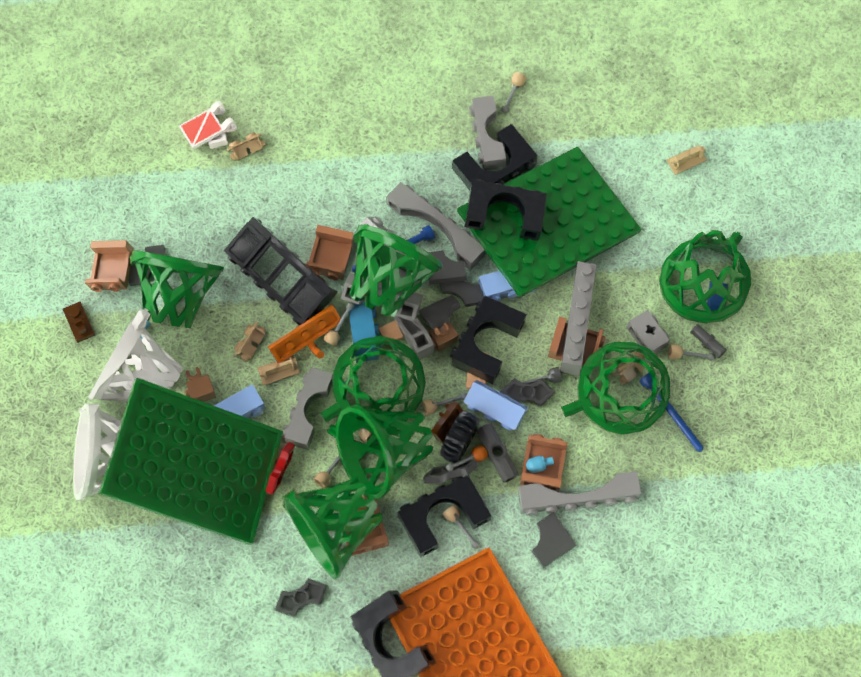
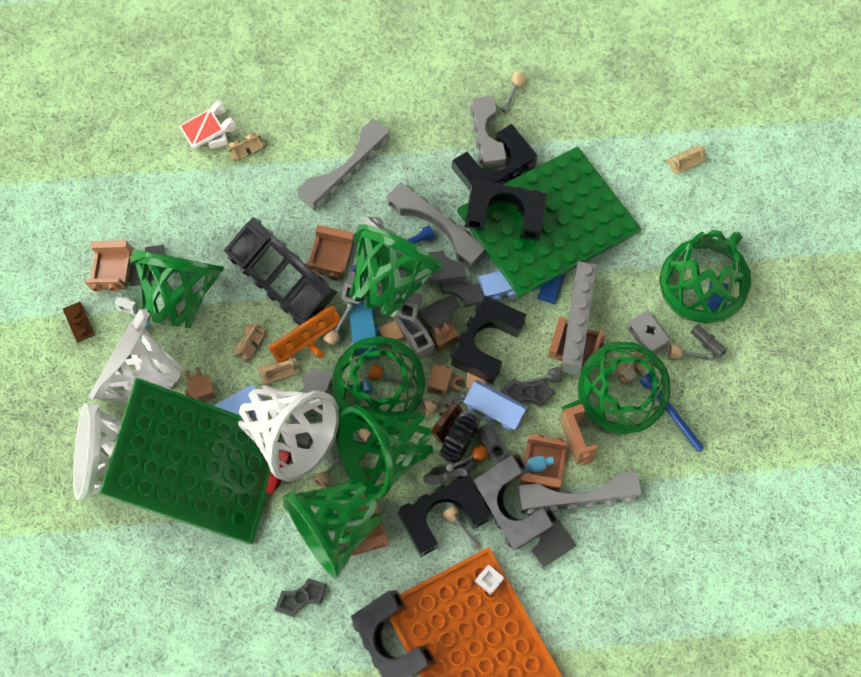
none -> white plate [114,297,138,316]
none -> white piece [238,386,339,482]
none -> light grey arch [297,118,389,211]
none -> dark azure hand [347,380,373,394]
none -> orange hinge [368,364,414,389]
none -> medium nougat brick [427,365,465,397]
none -> arch [474,454,559,550]
none -> white plate [475,565,504,595]
none -> blue tile [537,273,566,305]
none -> nougat panel [560,404,599,465]

